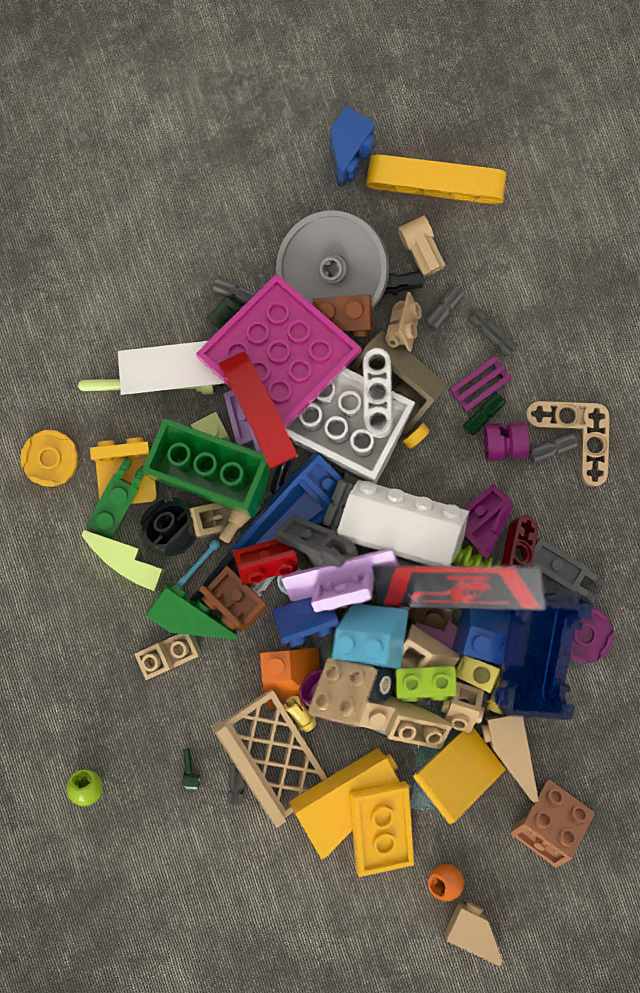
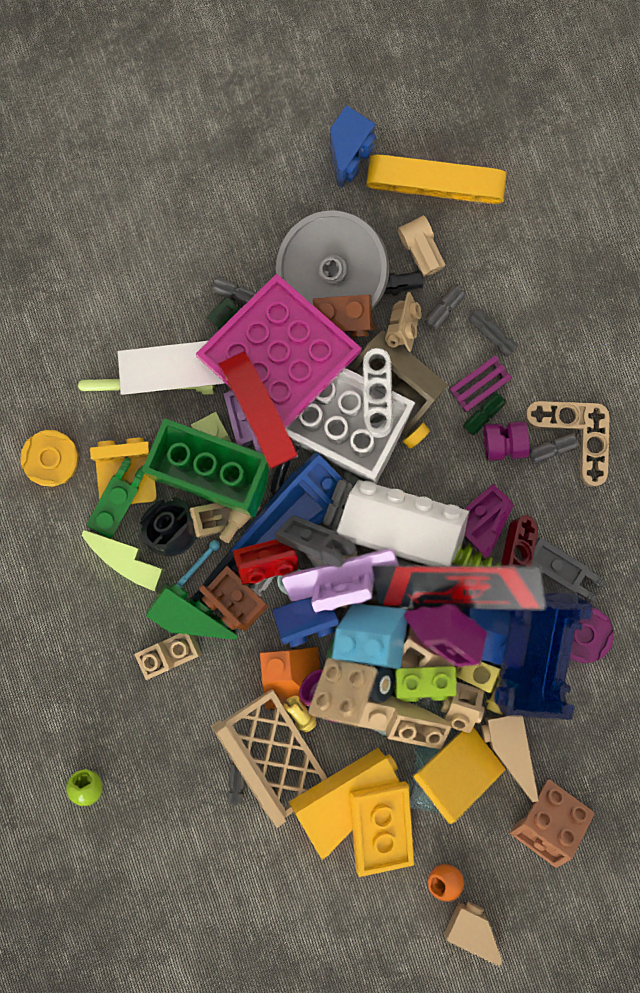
dark green hand [182,749,200,790] -> none
none -> magenta slope [404,605,487,666]

